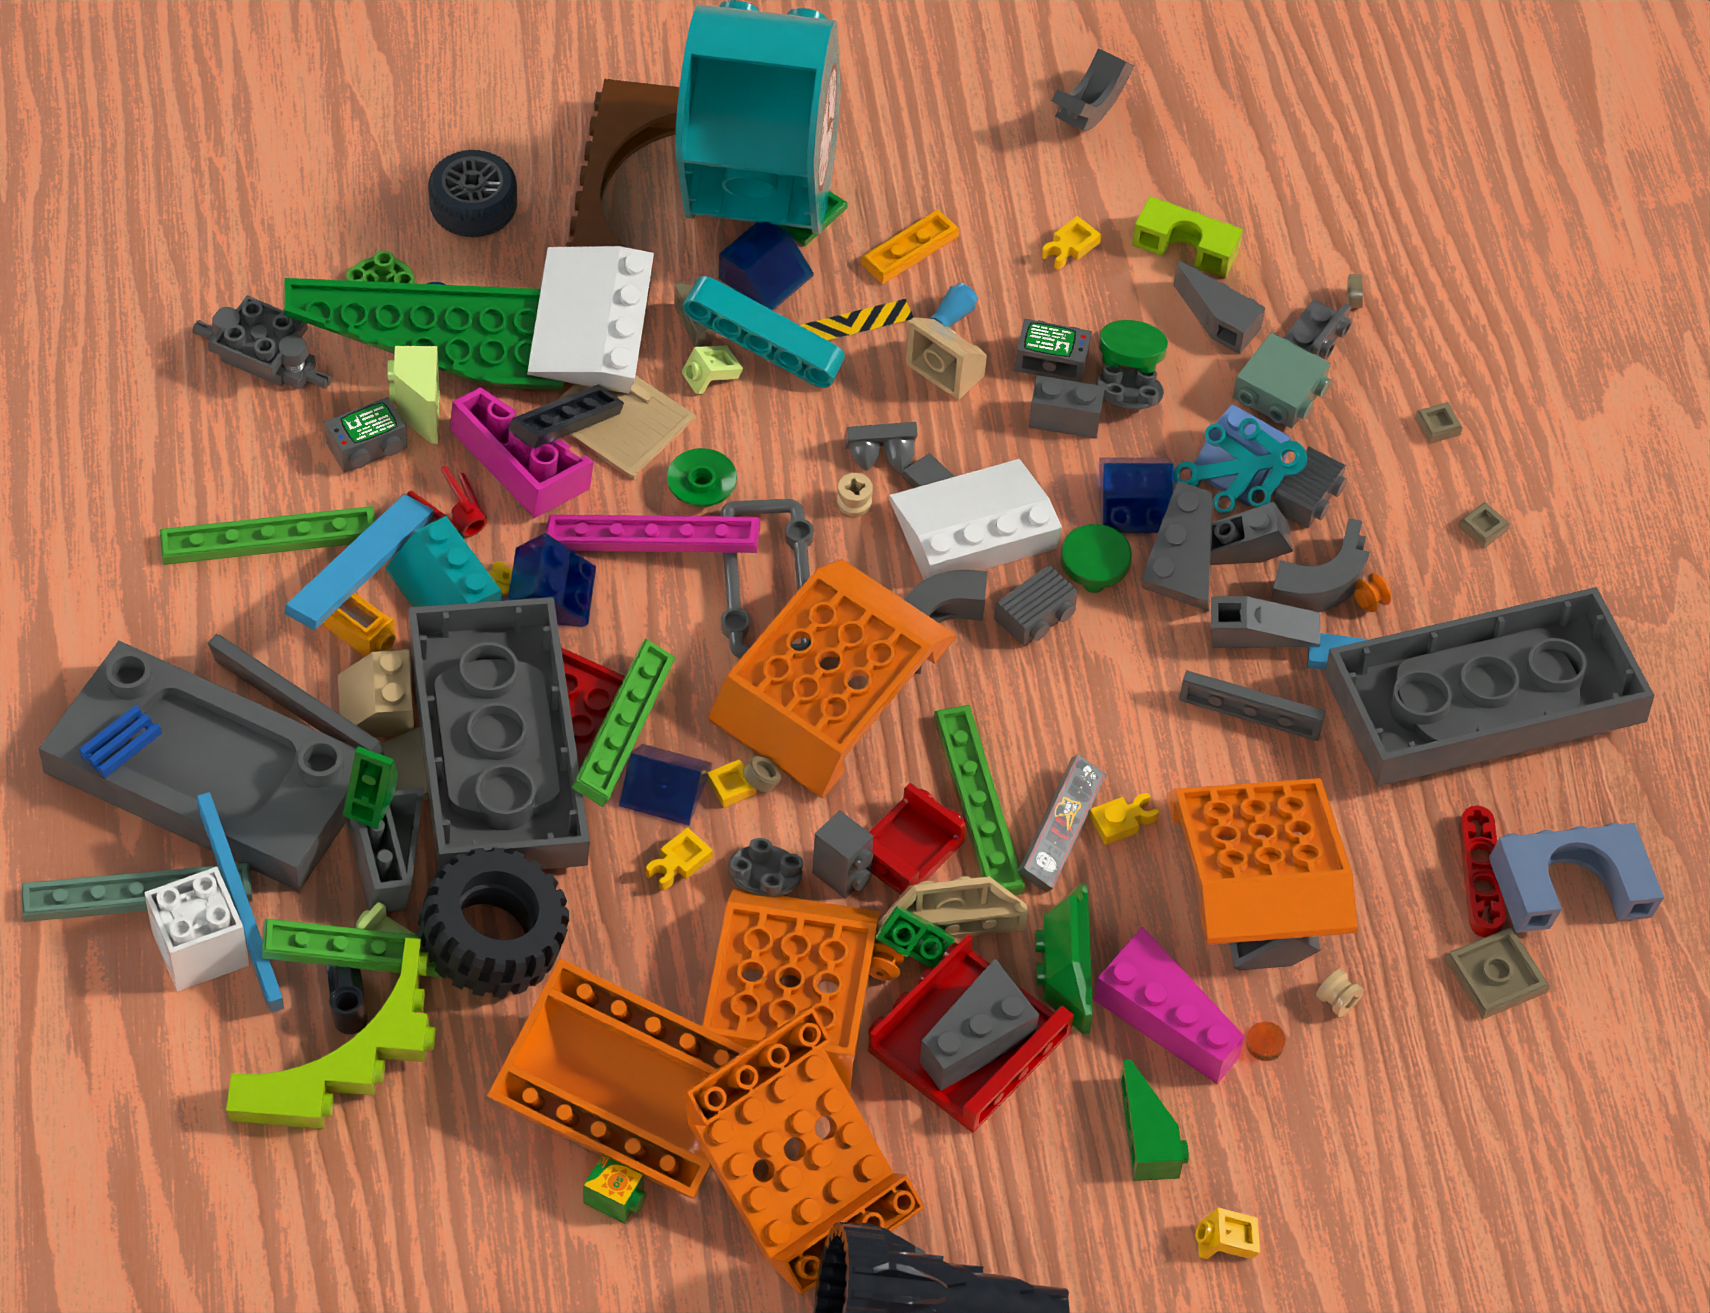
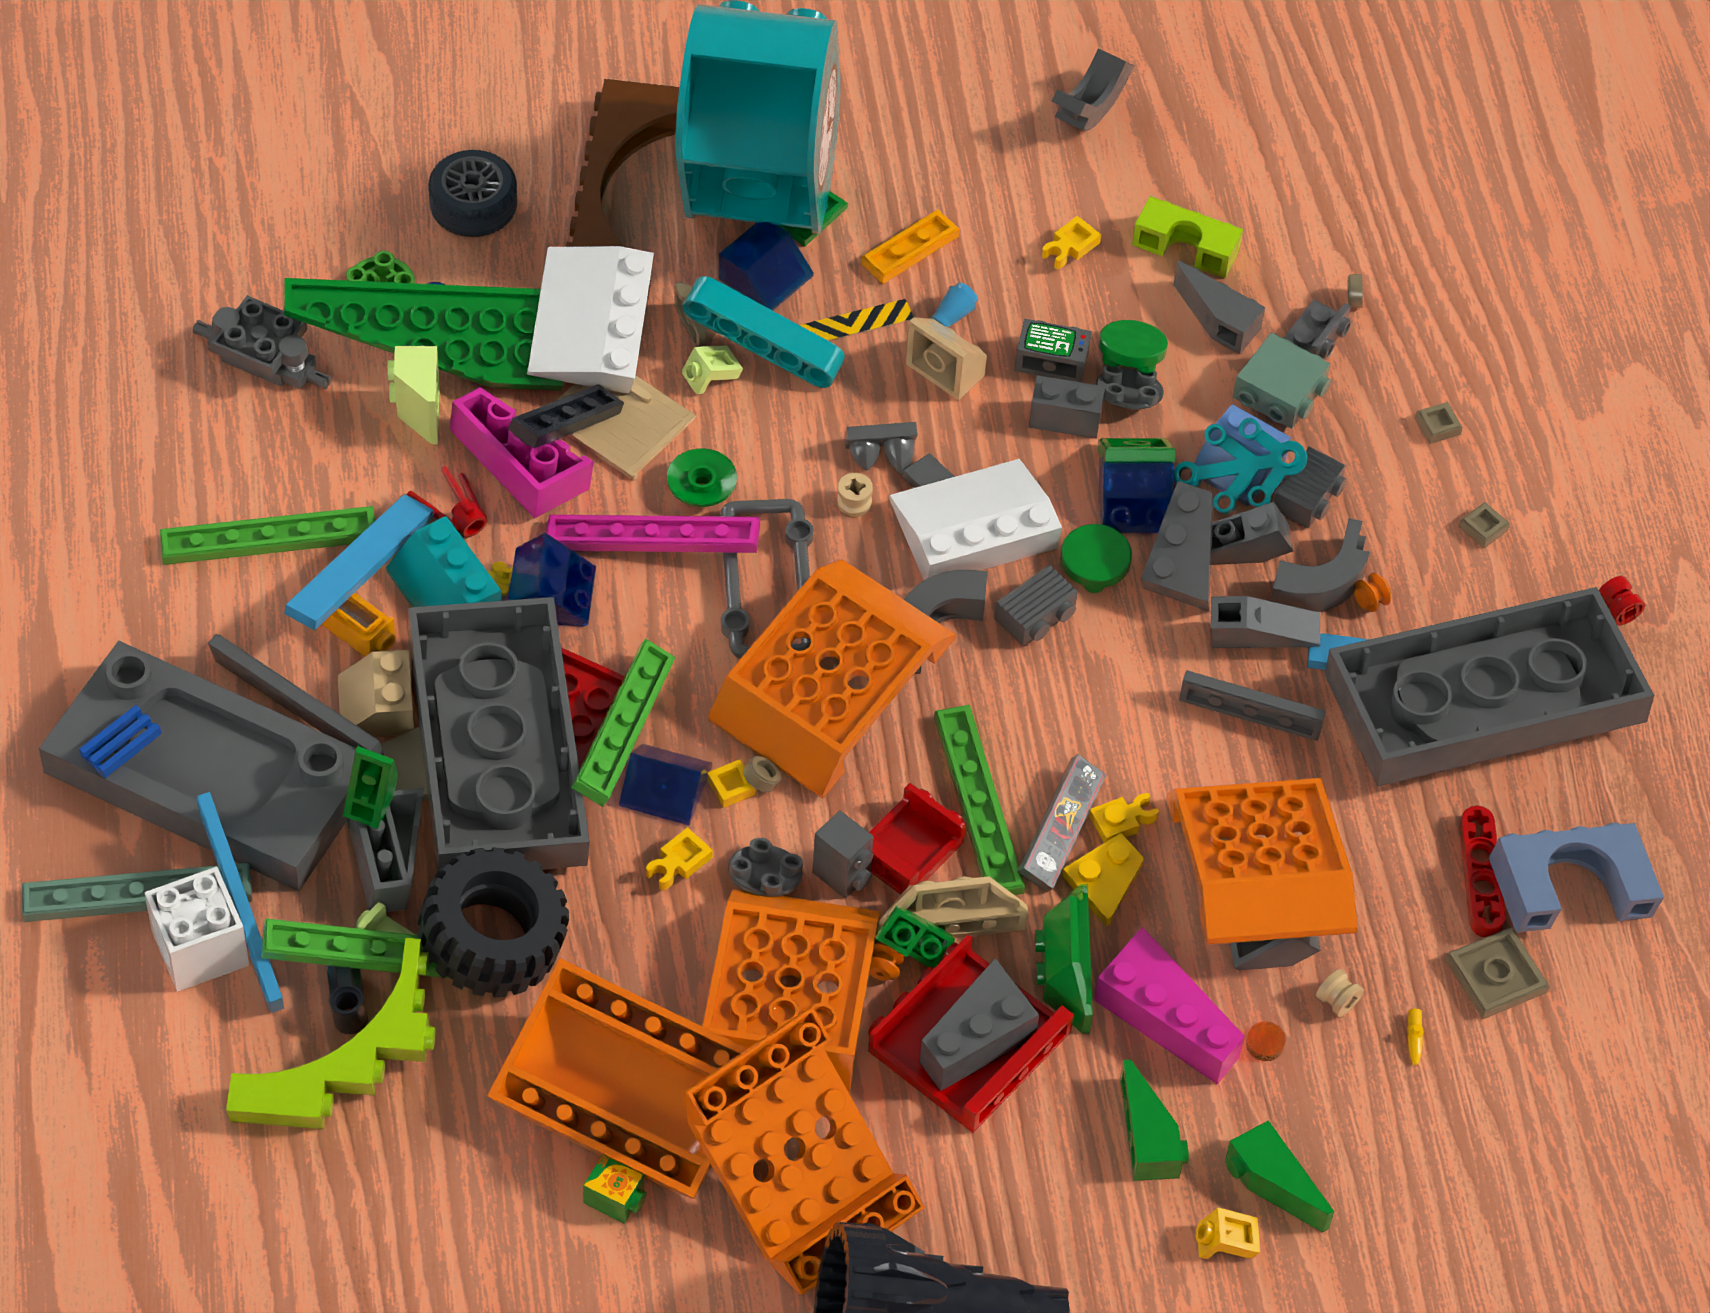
dark grey brick [324,397,407,473] -> none
none -> yellow wing [1062,833,1144,926]
none -> green tile [1098,438,1176,462]
none -> green slope [1225,1120,1334,1232]
none -> yellow helmet [1407,1008,1424,1065]
none -> red wheel [1599,576,1646,626]

